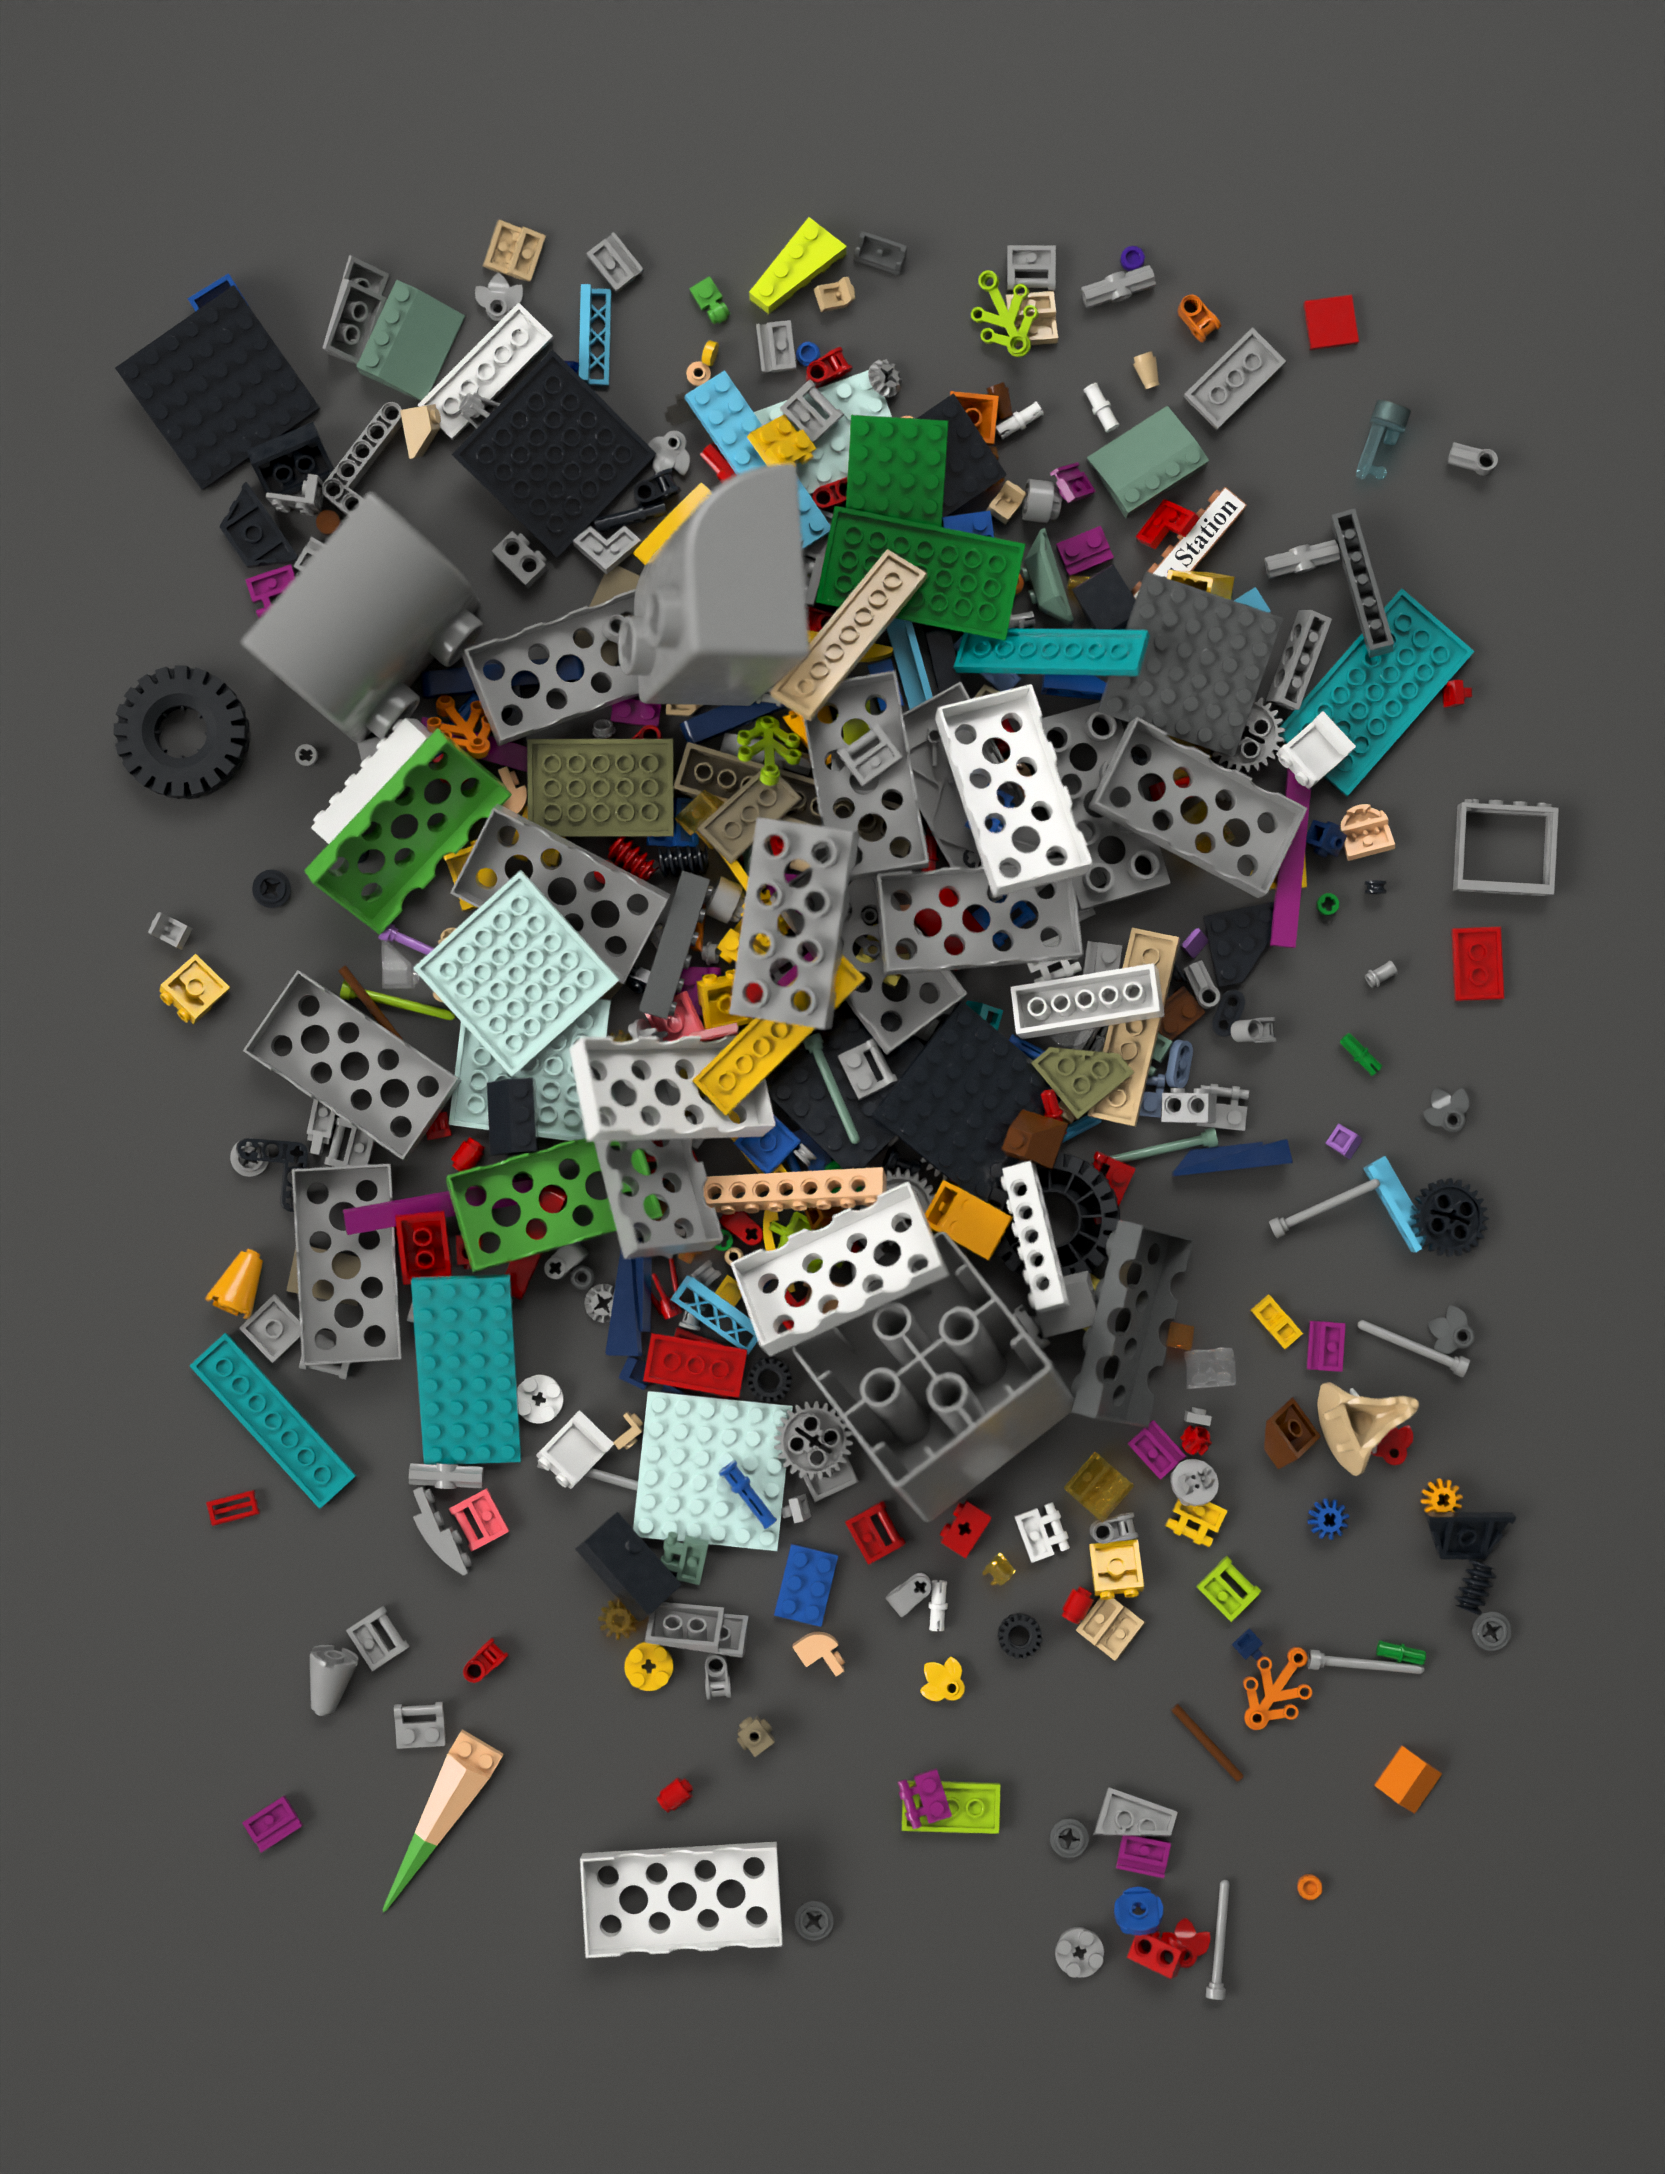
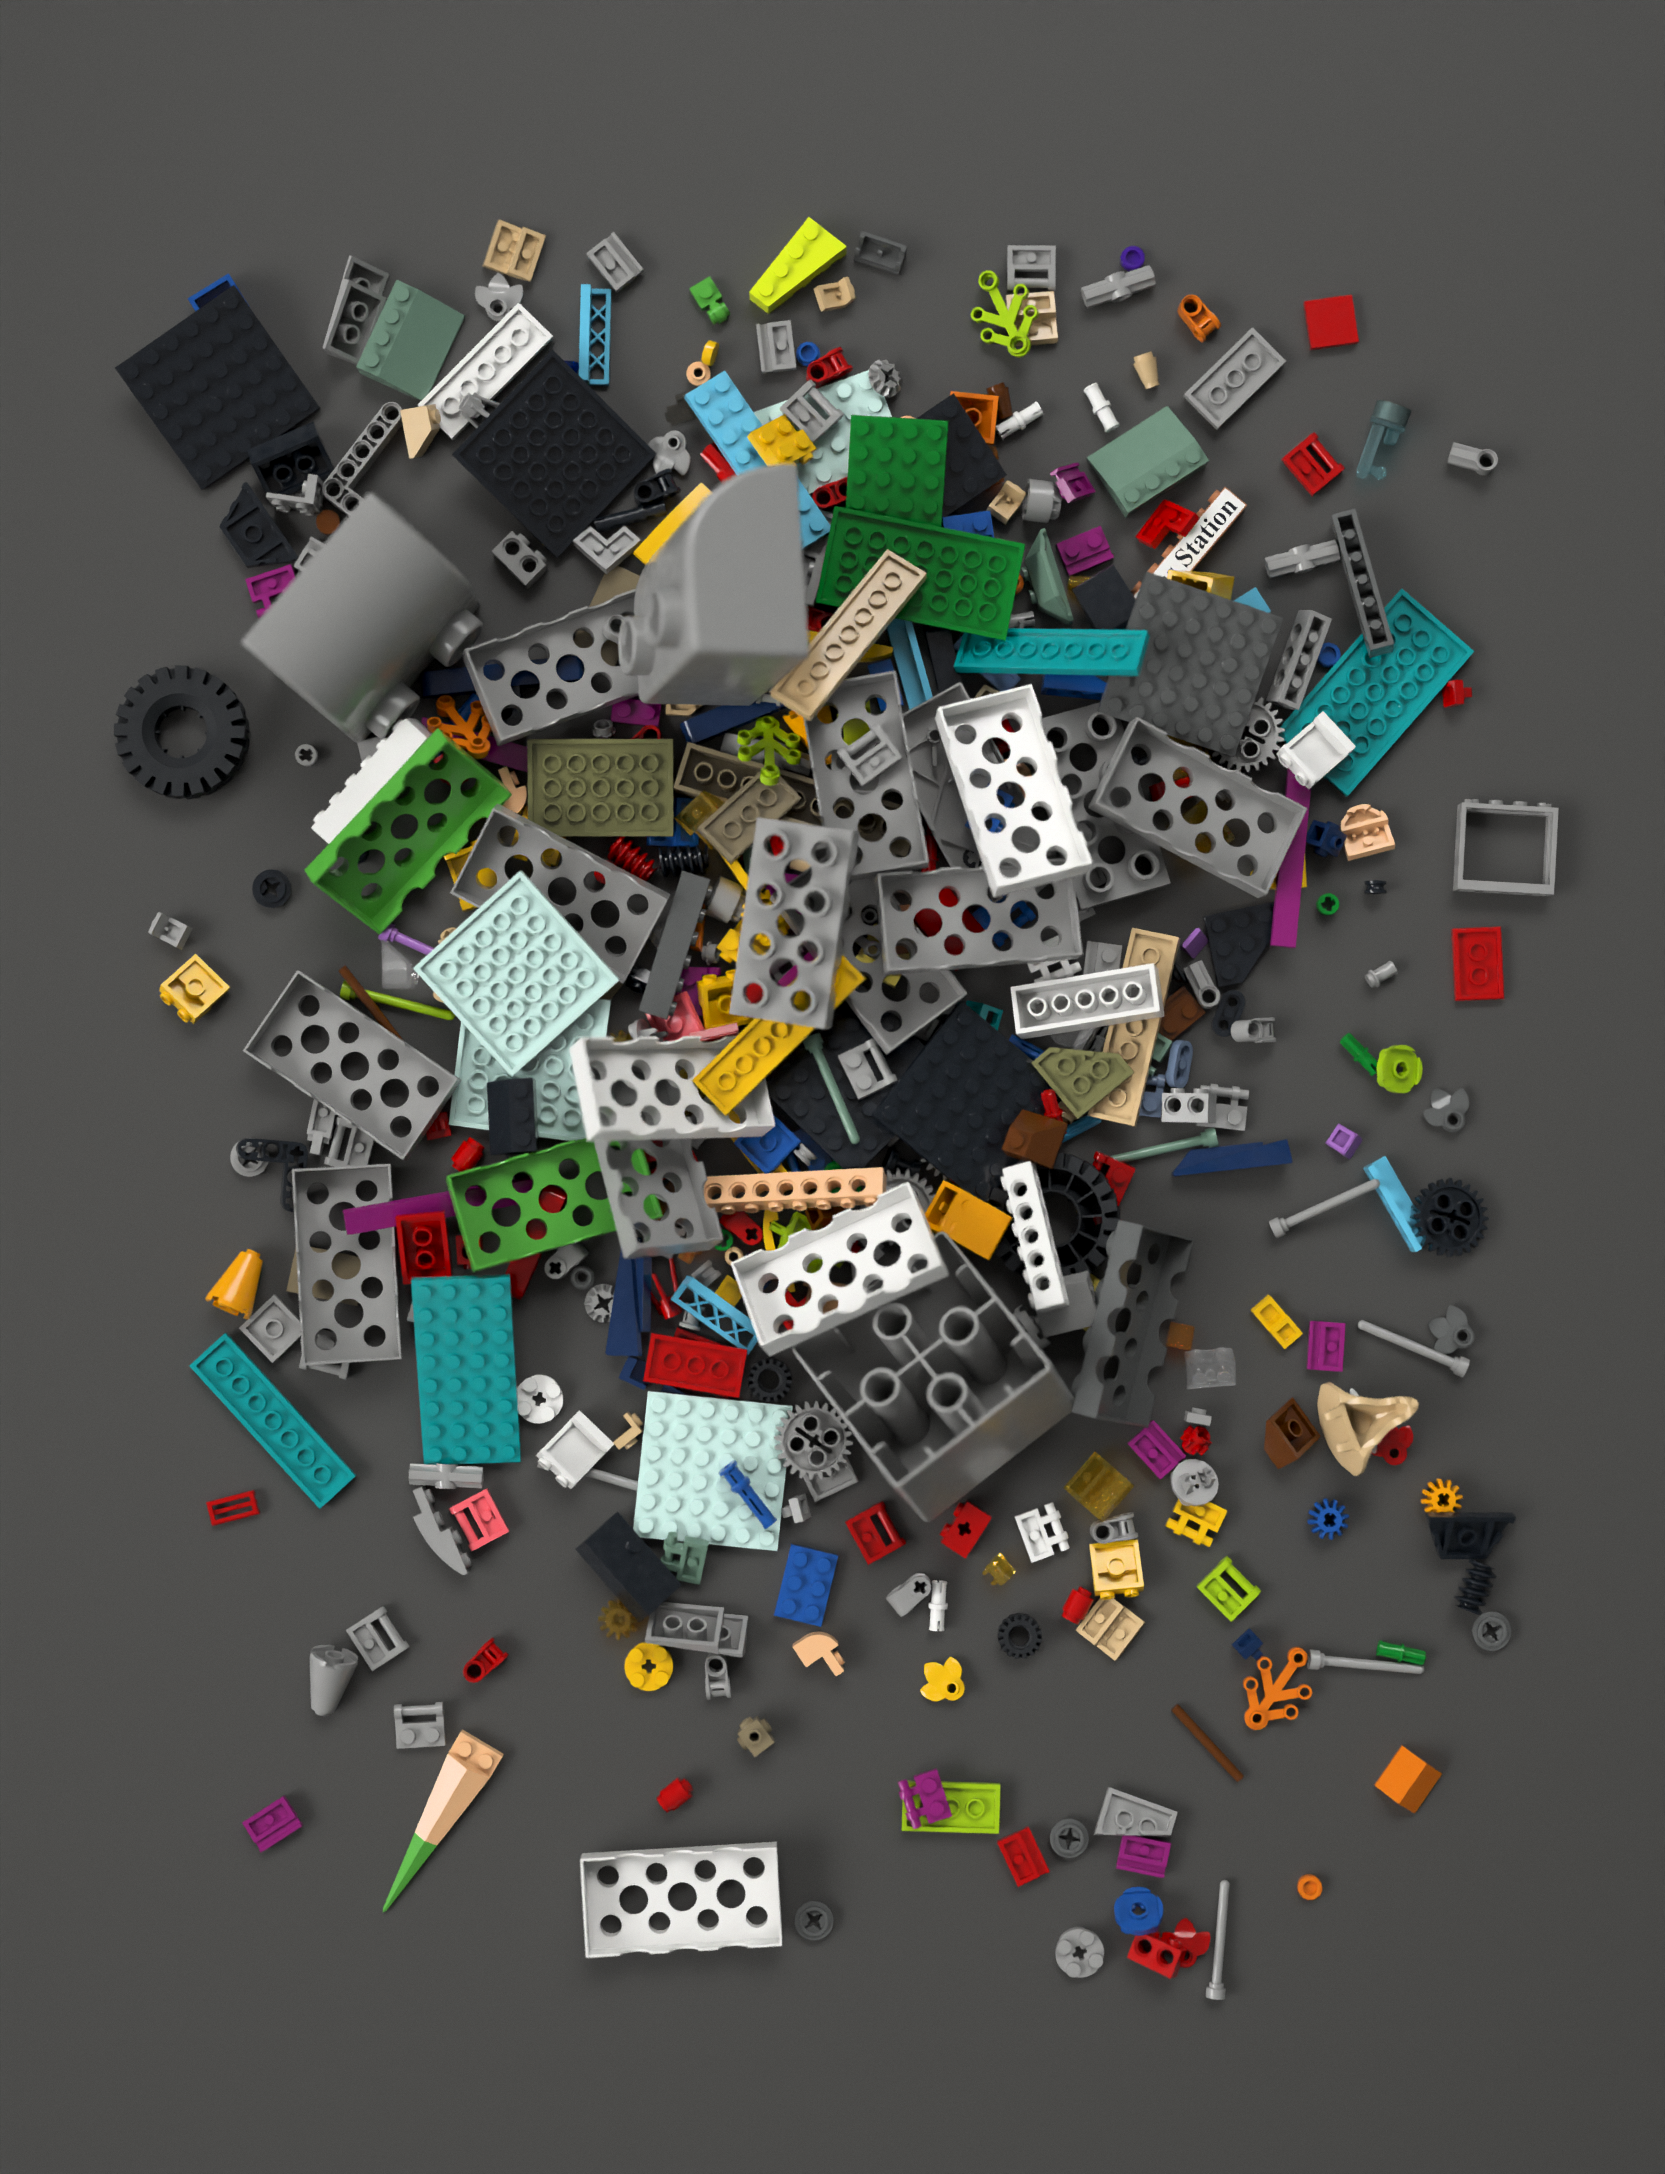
none -> red plate [997,1826,1050,1887]
none -> red plate [1281,432,1345,496]
none -> blue tile [1317,643,1341,668]
none -> lime plate [1377,1045,1423,1093]

